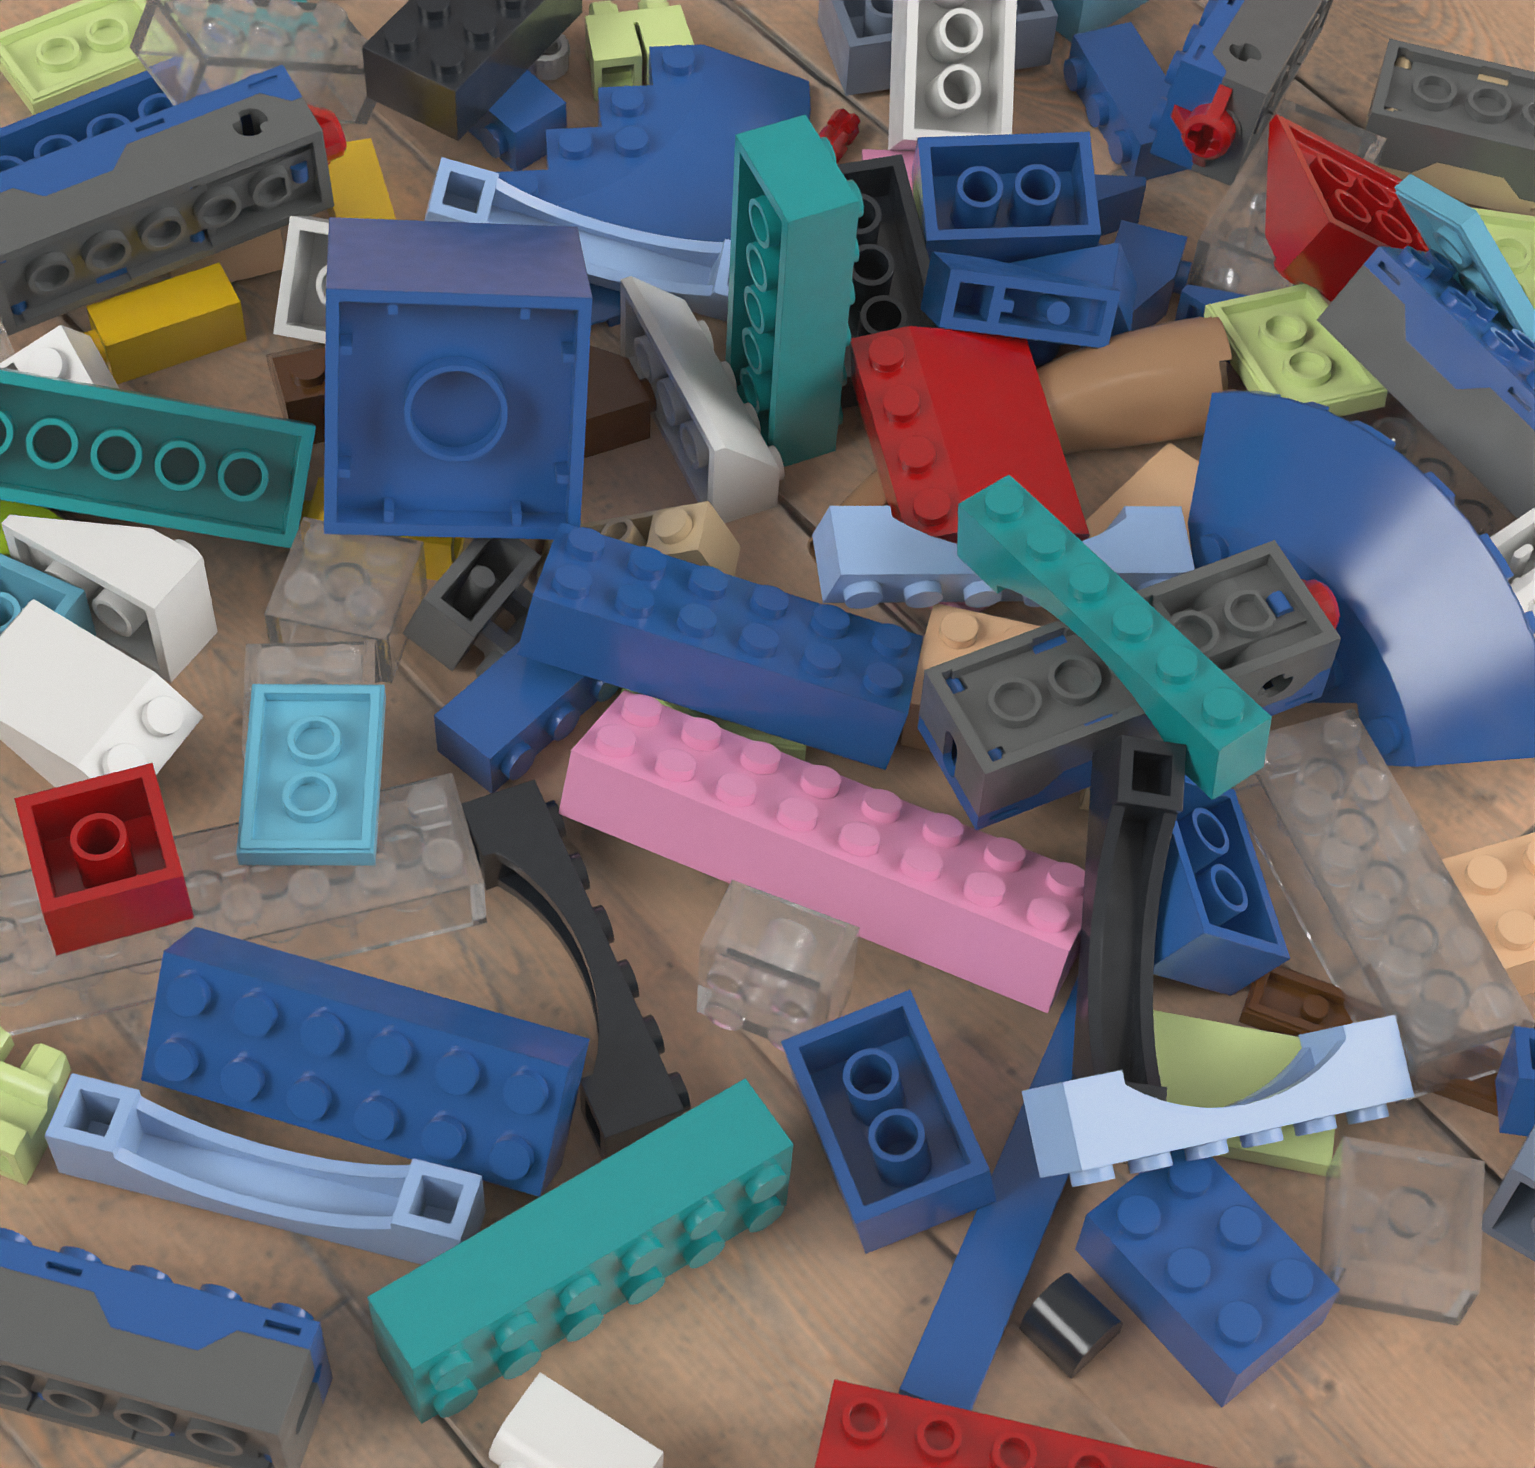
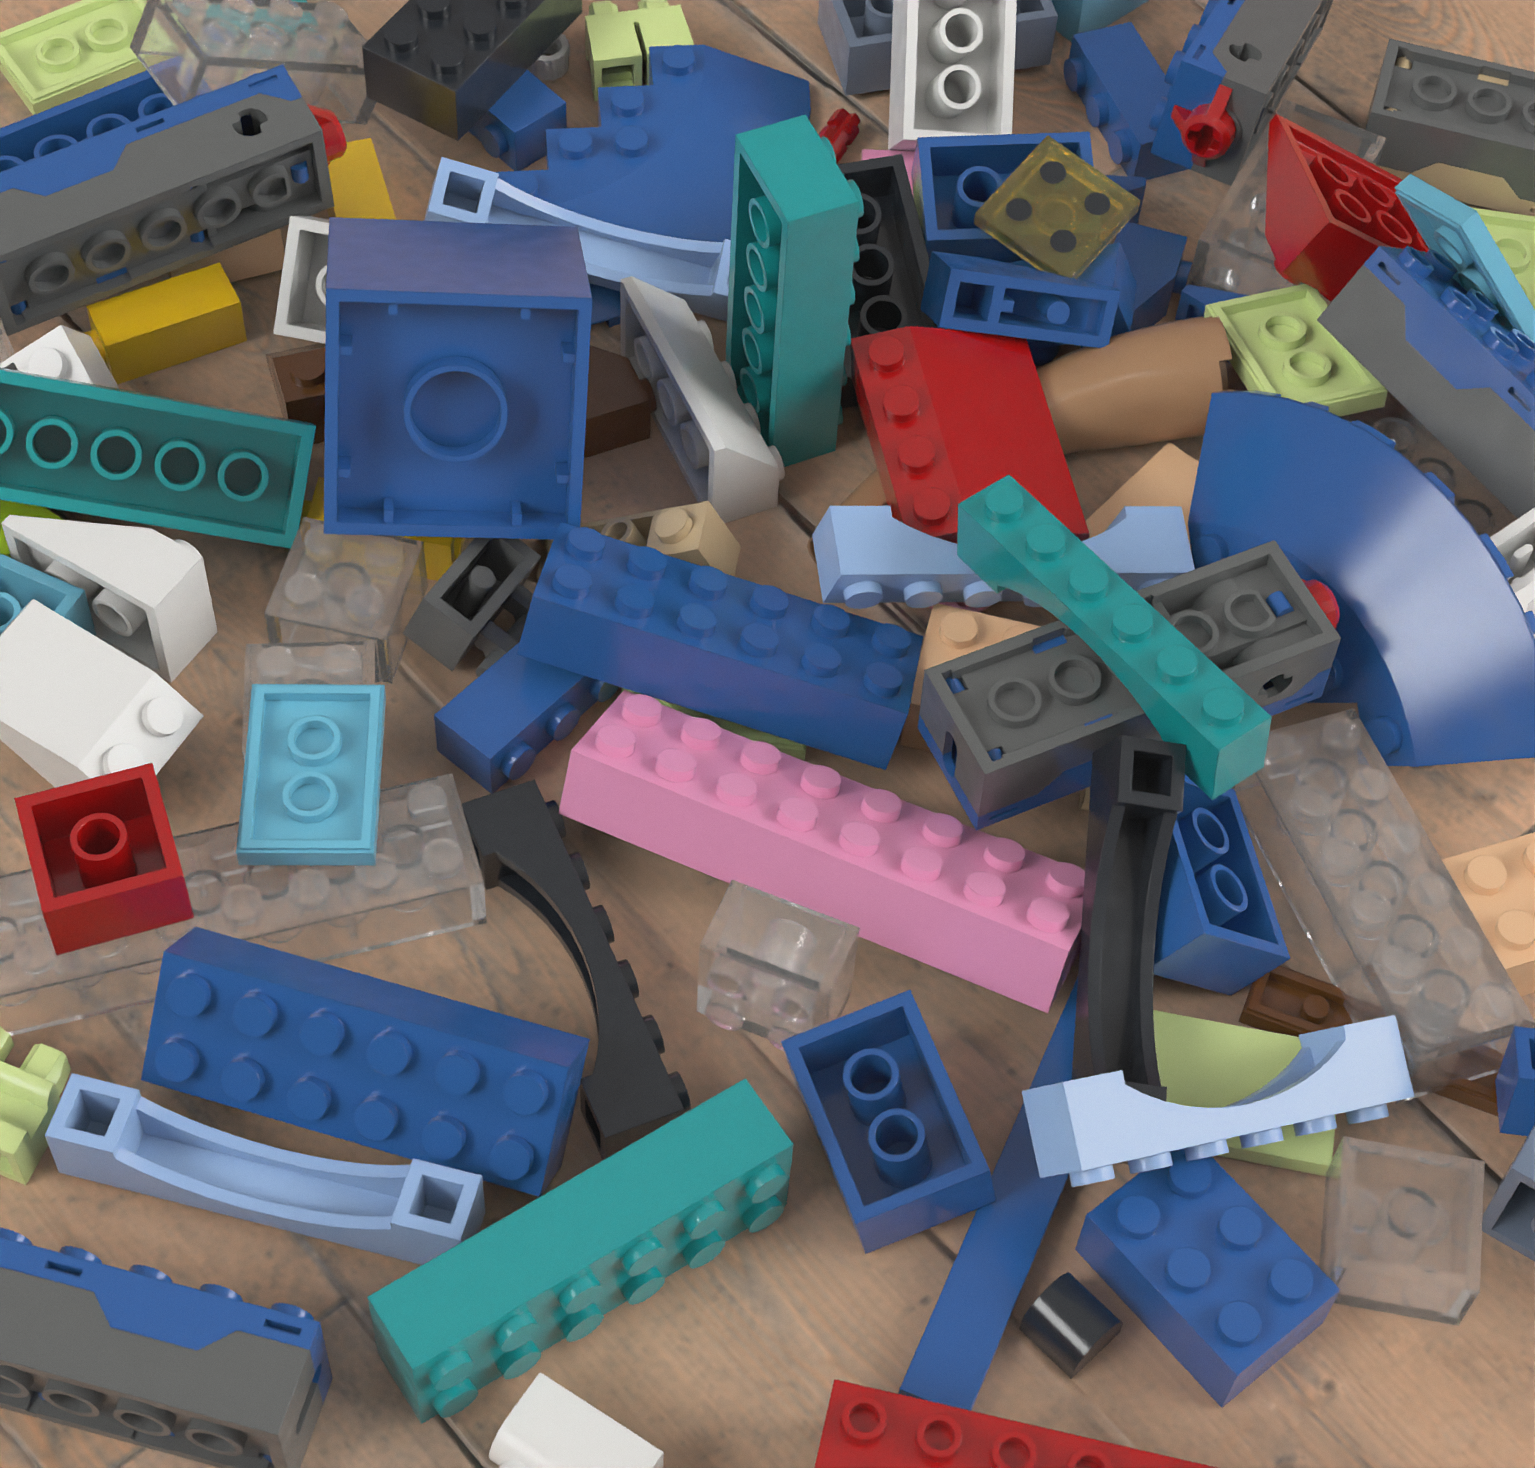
none -> clear yellow tile [974,135,1141,279]

